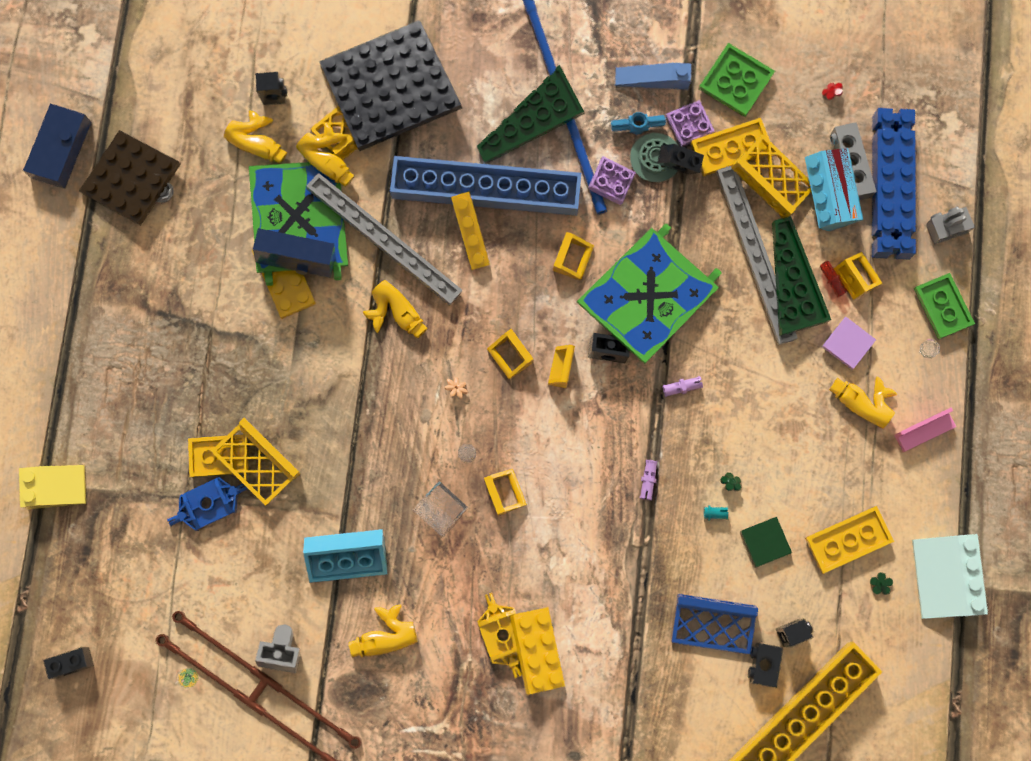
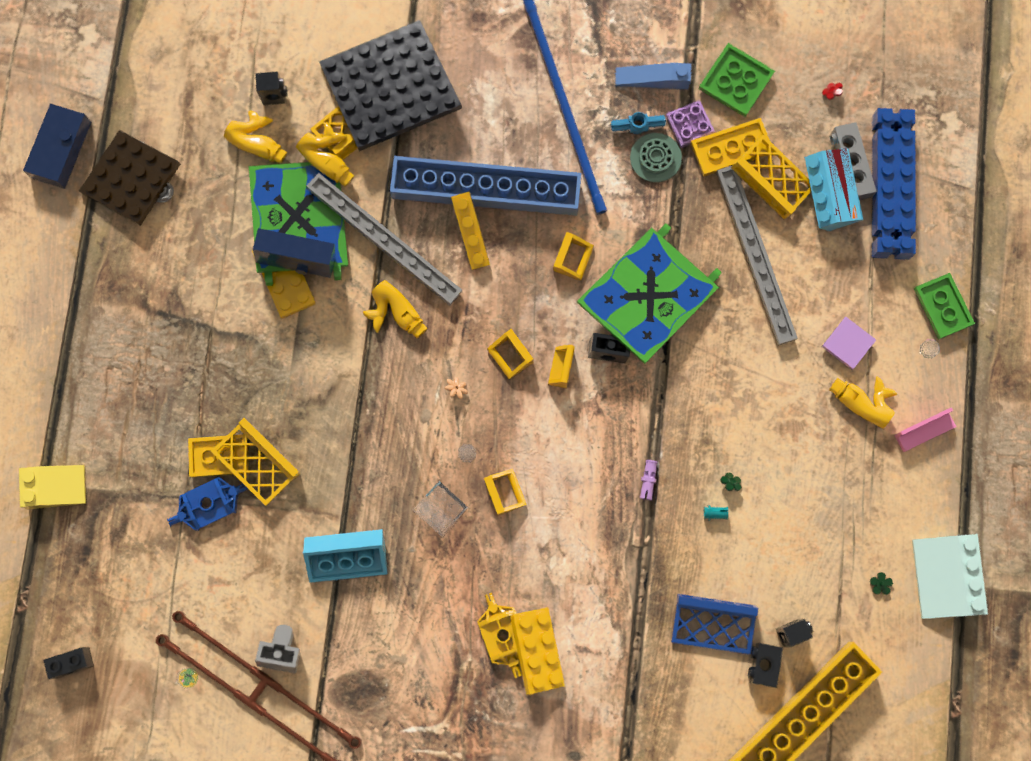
yellow piece [348,605,418,658] -> none
dark green wing [476,64,585,164] -> none
lavender tile [588,156,636,205] -> none
black brick [657,144,704,174] -> none
lavender pin [663,376,703,397] -> none
dark green tile [740,516,792,568] -> none
dark green wing [772,216,832,336] -> none
yellow plate [805,506,894,574] -> none
clear red axle [820,261,848,298] -> none
yellow tile [833,252,883,300] -> none
light grey brick [926,207,975,245] -> none

